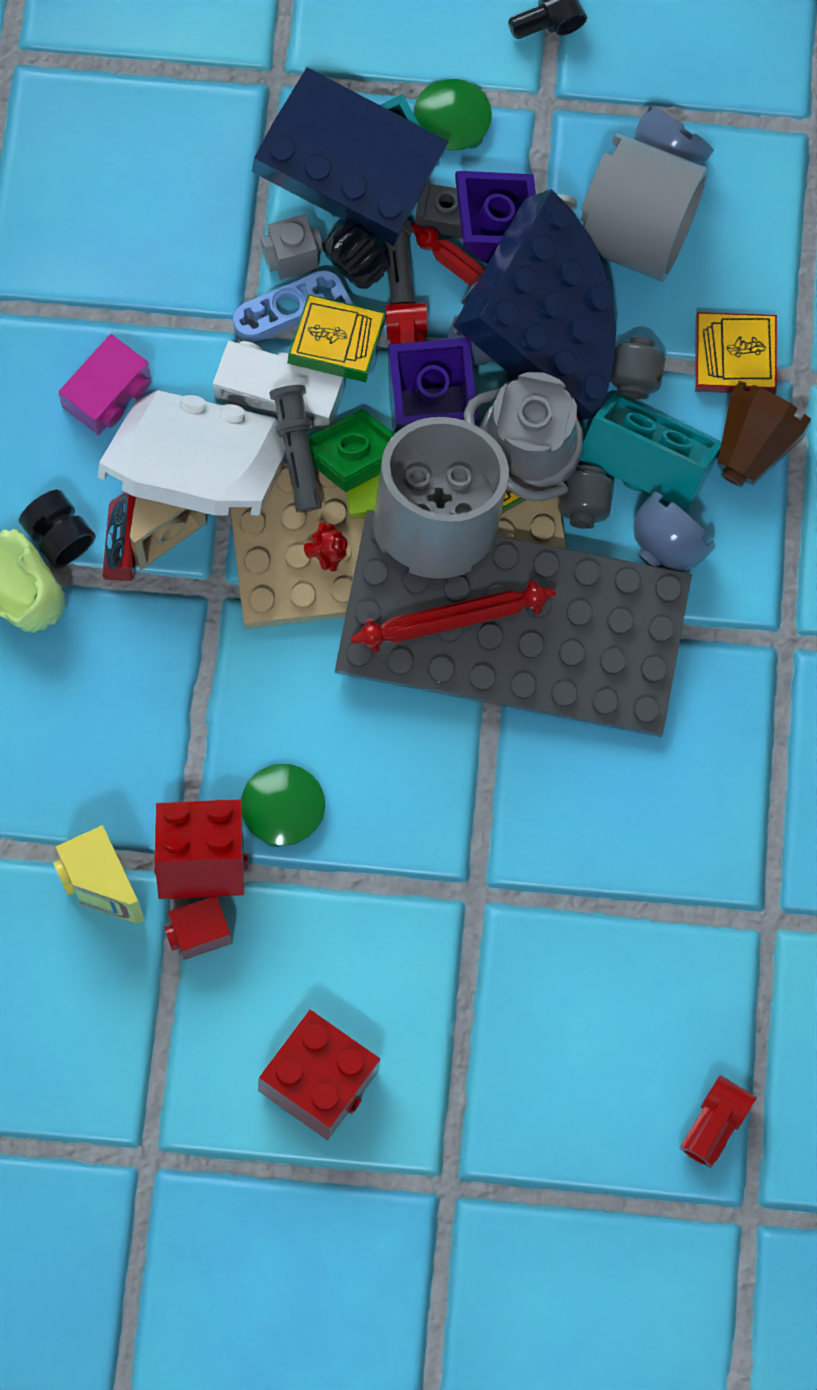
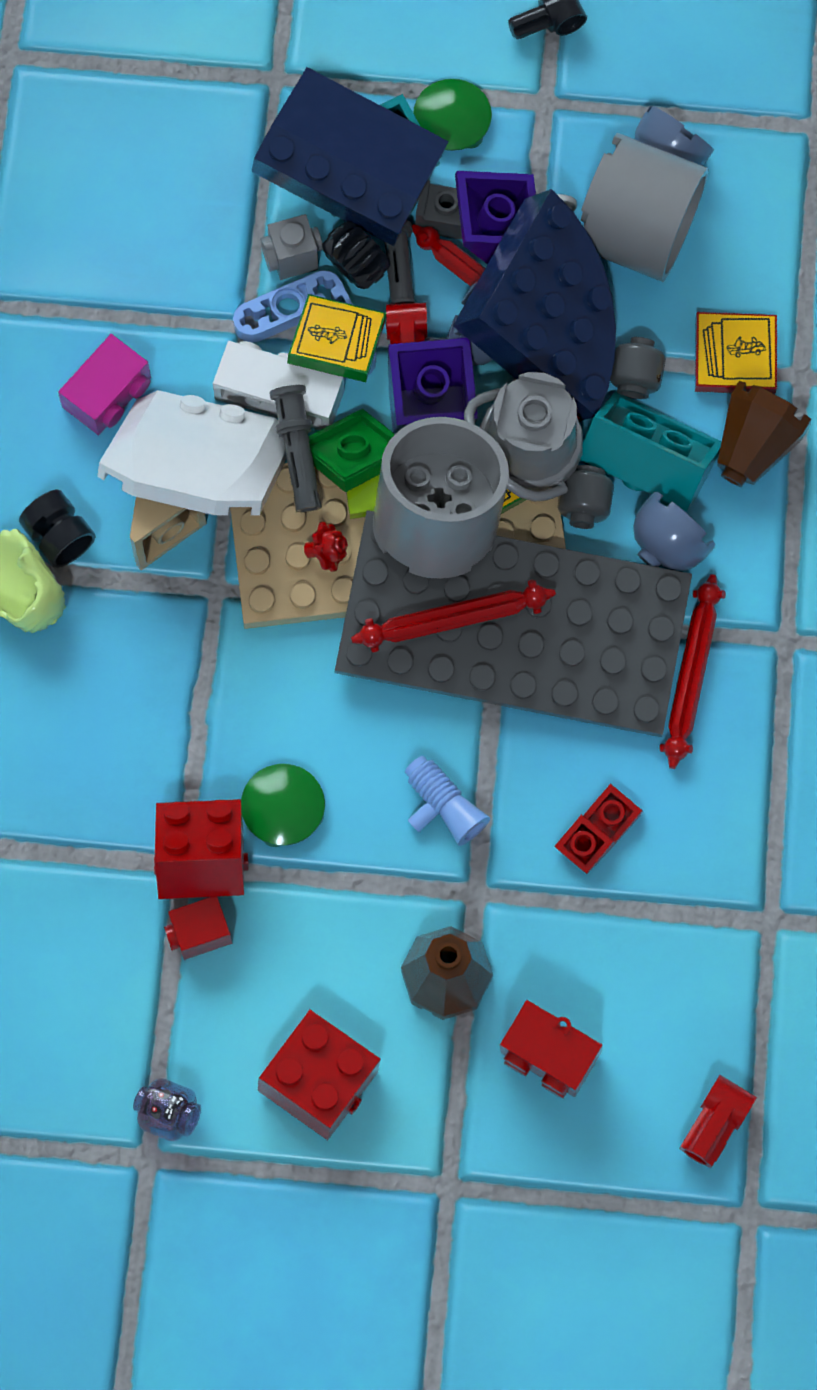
light yellow slope [53,825,144,924] -> none
slope [102,492,136,581] -> none
none -> head [133,1078,201,1142]
none -> cone [401,926,493,1020]
none -> light blue piece [405,756,490,846]
none -> red brick [500,1000,603,1099]
none -> red slope [554,783,644,874]
none -> red wheel [660,574,726,769]

